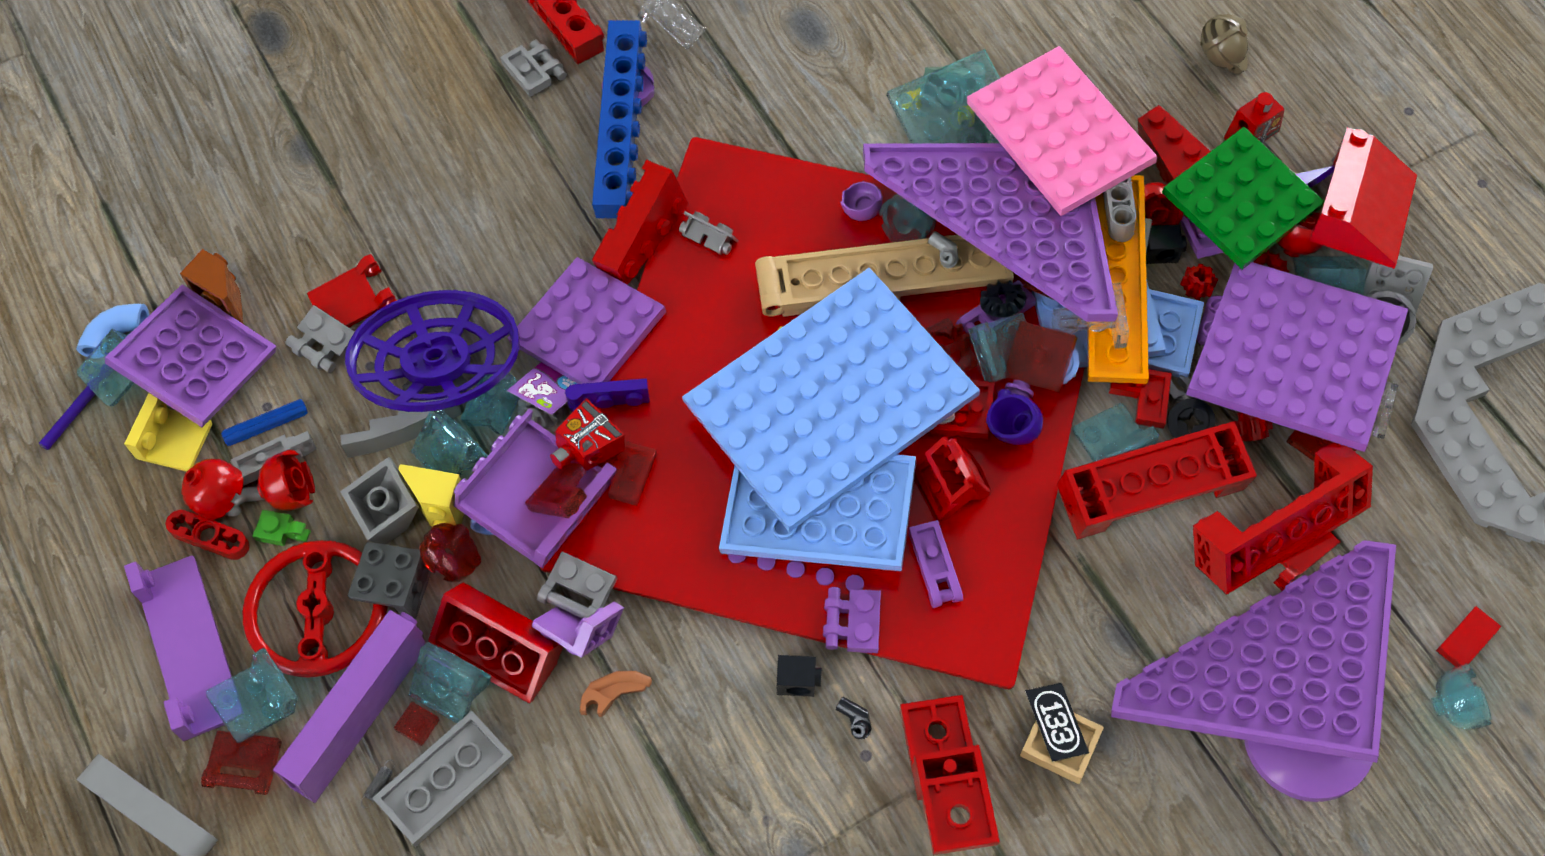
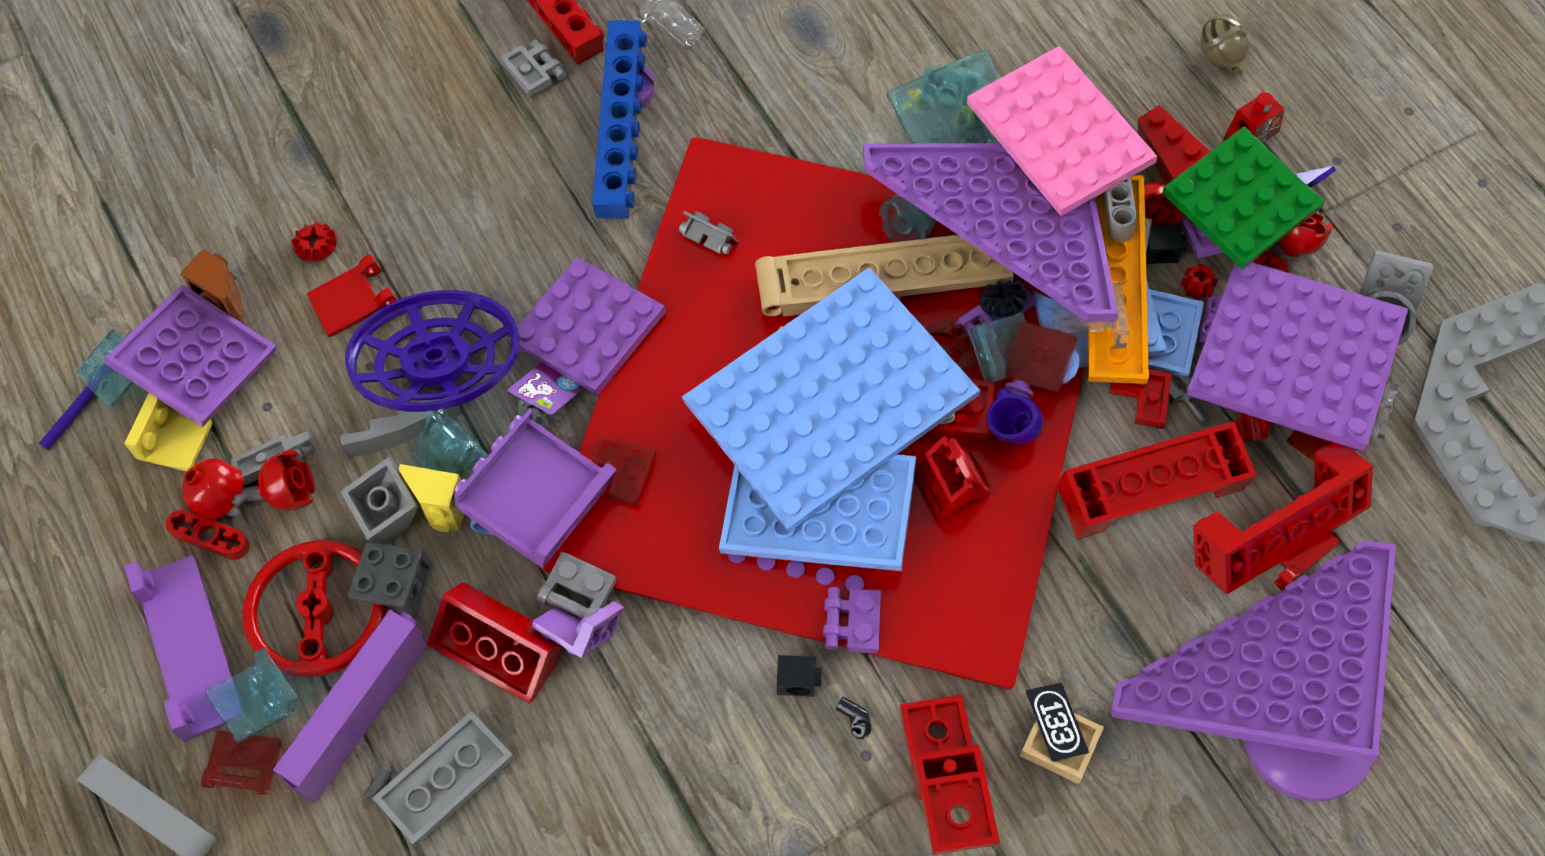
light blue cylinder [76,303,149,359] -> none
blue axle [221,399,308,446] -> none
bright green plate [253,510,311,546] -> none
light grey plate [285,305,355,373] -> none
clear red plate [394,701,440,746] -> none
clear light blue bracket [408,642,492,723] -> none
clear red plate [420,523,481,582] -> none
clear light blue bracket [460,372,519,434] -> none
clear red plate [525,462,587,518] -> none
red torso [550,399,625,471] -> none
dark purple plate [565,378,650,412] -> none
nougat piece [580,671,652,717] -> none
red wedge [592,160,689,285] -> none
medium lavender hair [840,181,883,221] -> none
medium lavender plate [908,520,963,608] -> none
light grey arm [928,231,959,268] -> none
clear light blue bracket [1073,403,1159,462] -> none
black gear [1168,399,1216,438] -> none
clear light blue slope [1293,256,1366,295] -> none
red slope [1310,127,1417,269] -> none
clear light blue cylinder [1431,663,1492,730] -> none
red tile [1436,606,1502,672] -> none
none -> red gear [291,221,337,262]

